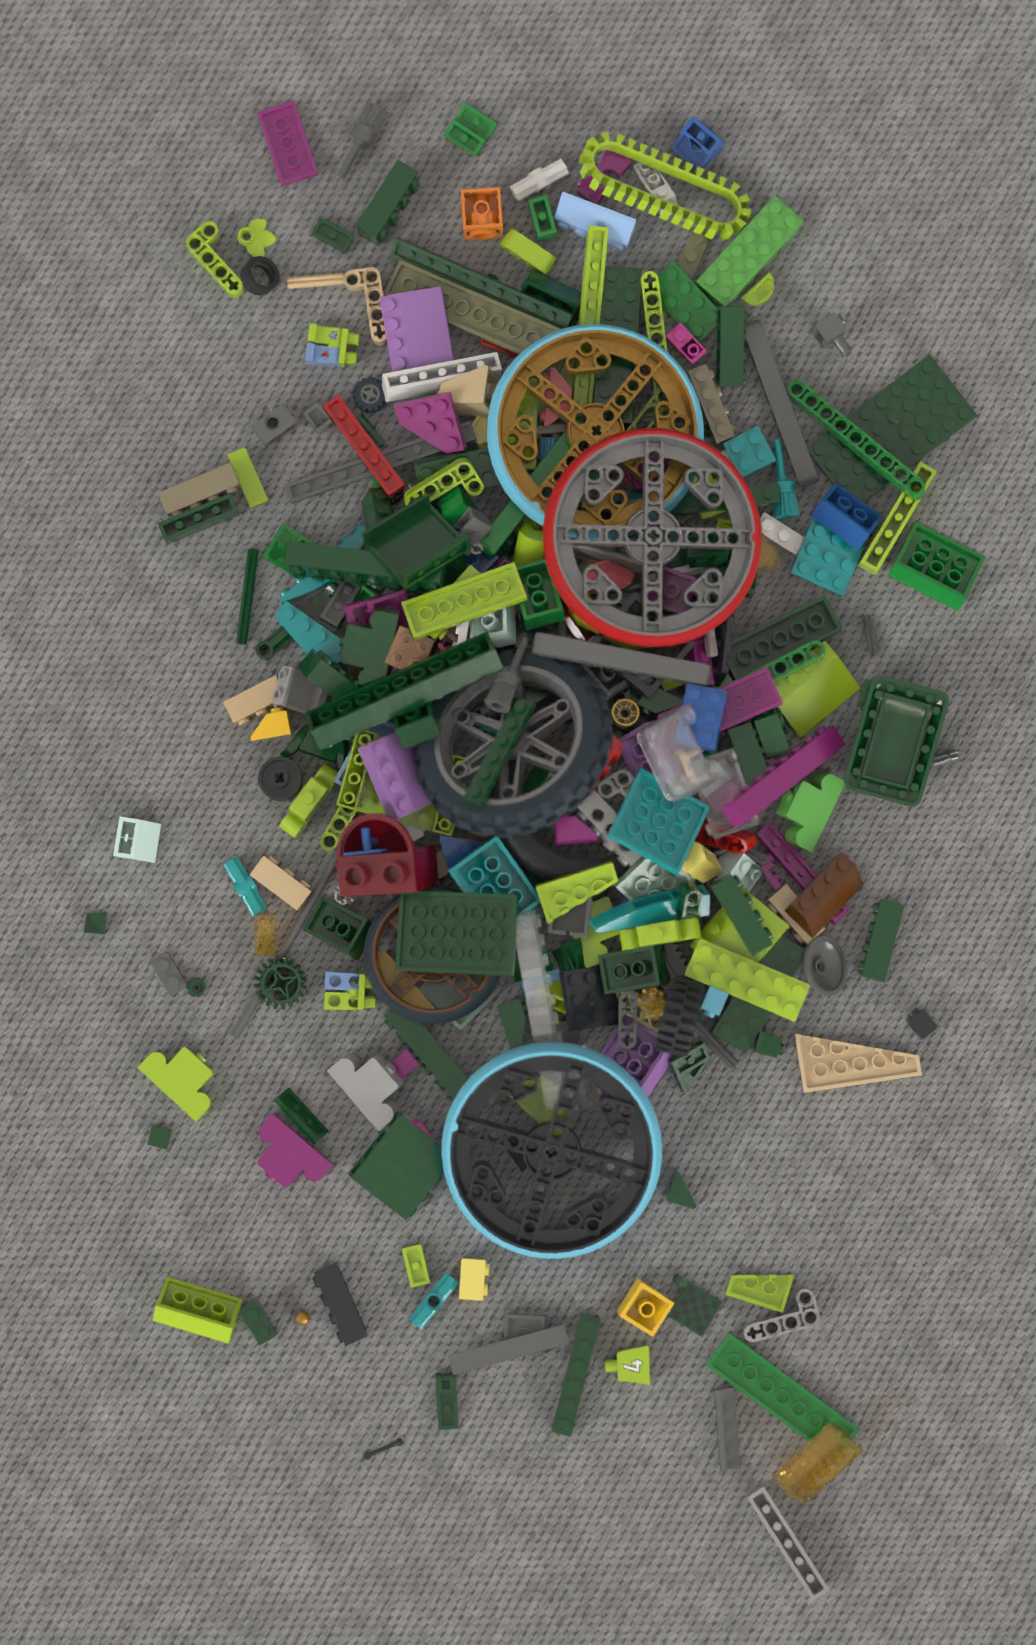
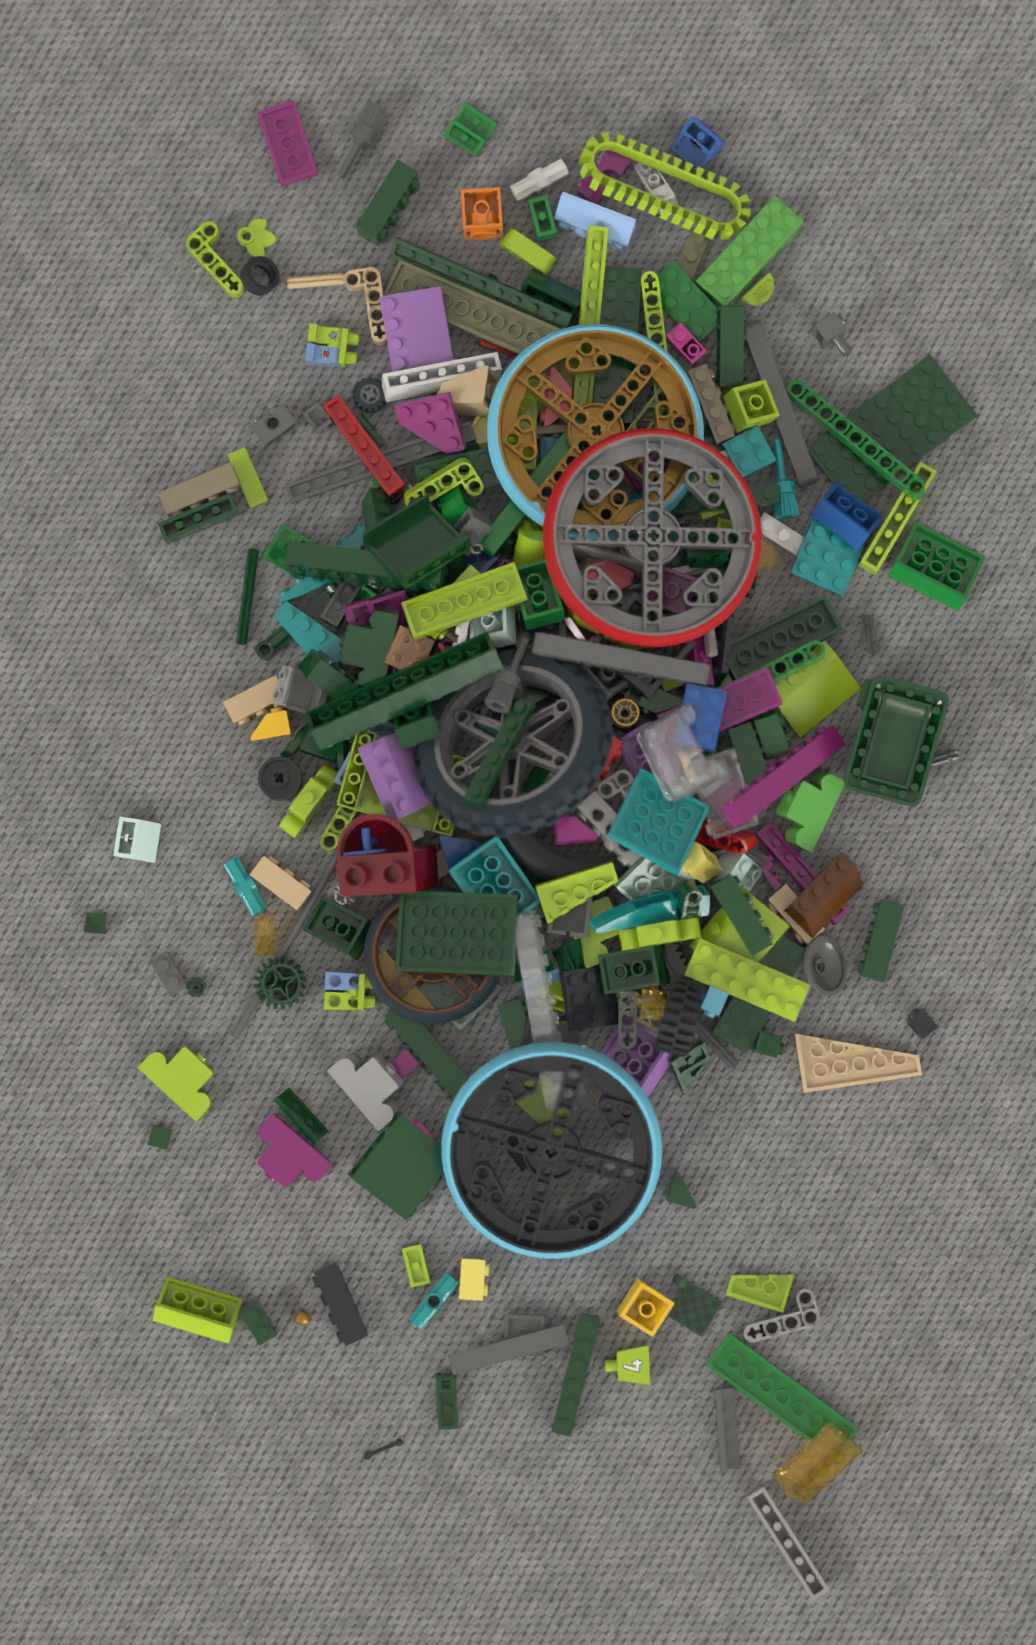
dark green plate [311,217,355,254] -> none
none -> lime brick [723,379,780,432]

